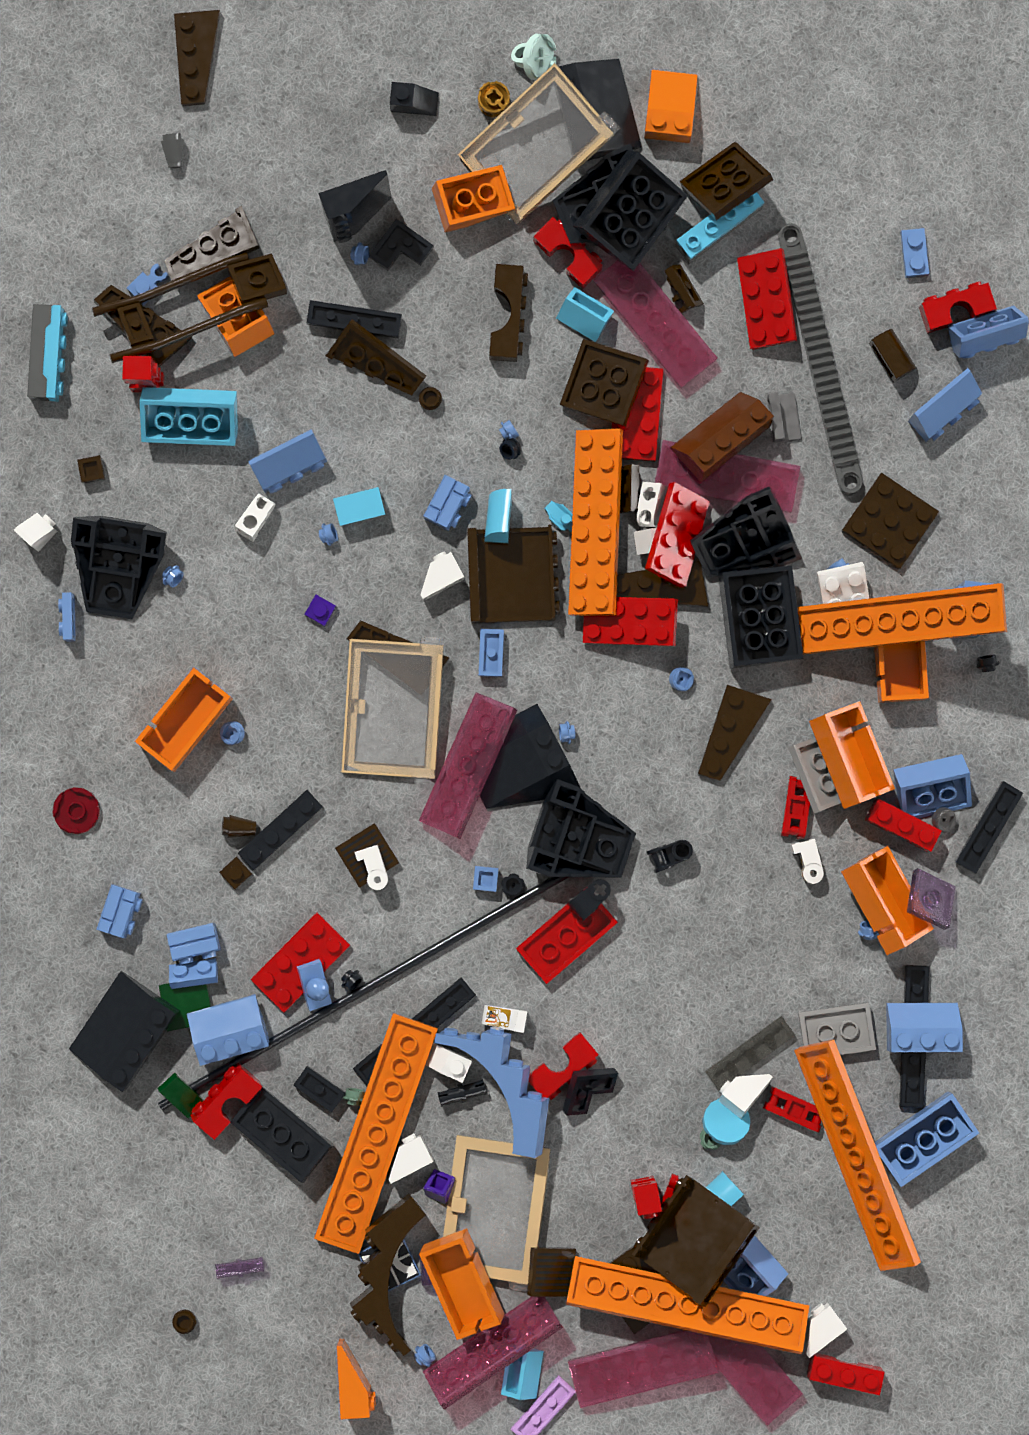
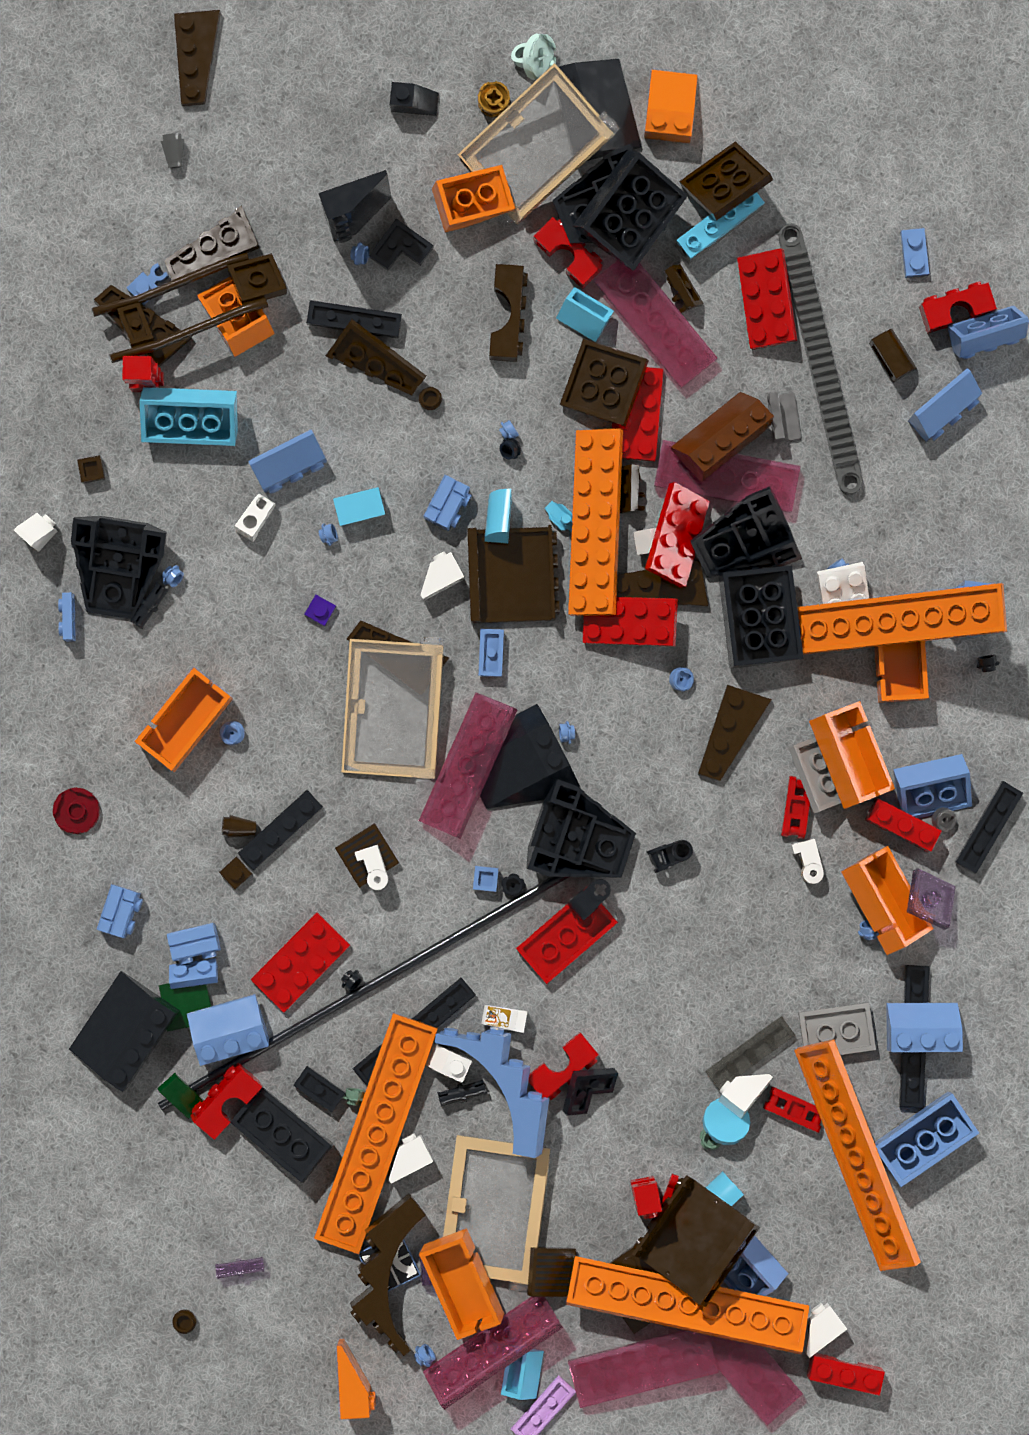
piece [27,304,68,402] -> none
medium blue tile [297,959,332,1011] -> none
dark purple slope [423,1169,455,1204] -> none
white leg [637,482,668,528] -> none
dark brown plate [841,472,939,570] -> none
none -> black pin [130,582,169,629]

